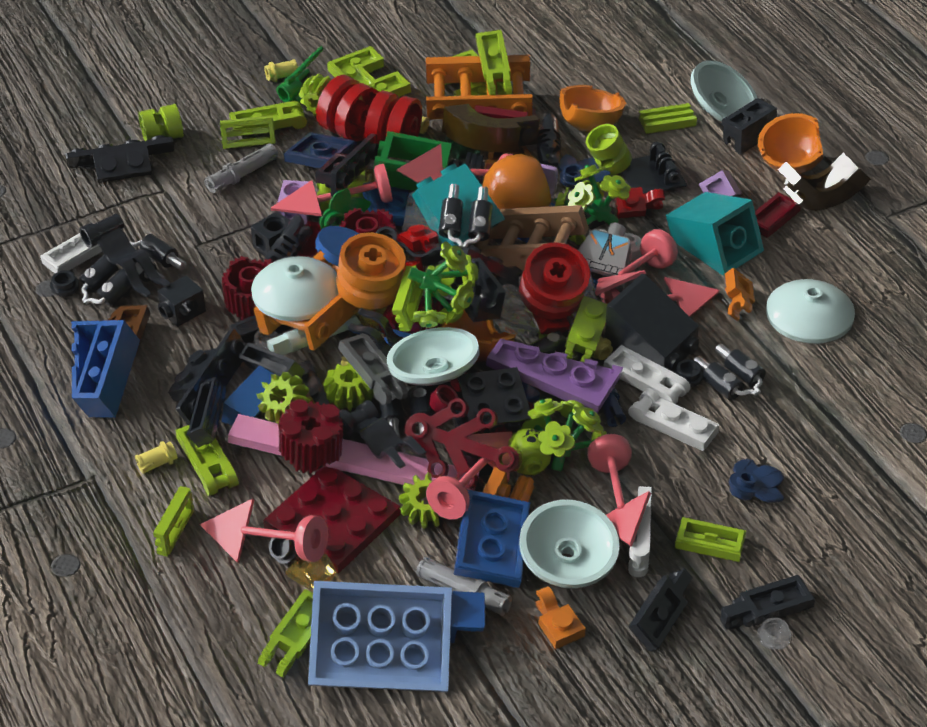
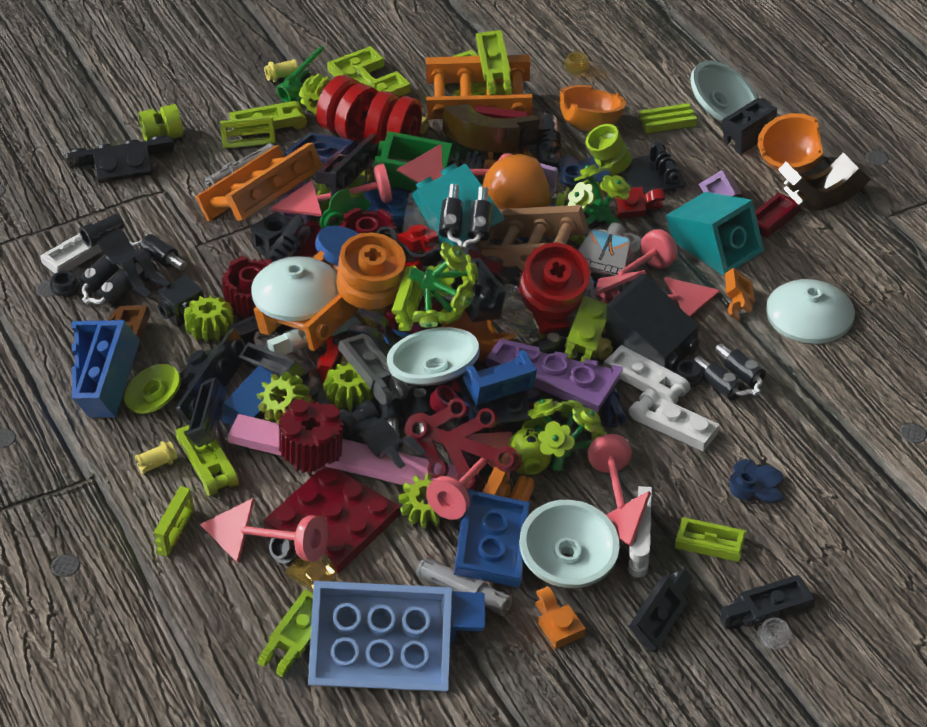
none -> lime dish [124,364,181,414]
none -> lime gear [184,294,234,343]
none -> orange fence [195,143,323,221]
none -> red plate [317,336,346,386]
none -> blue hinge [462,350,537,406]
none -> clear yellow plate [564,52,590,75]

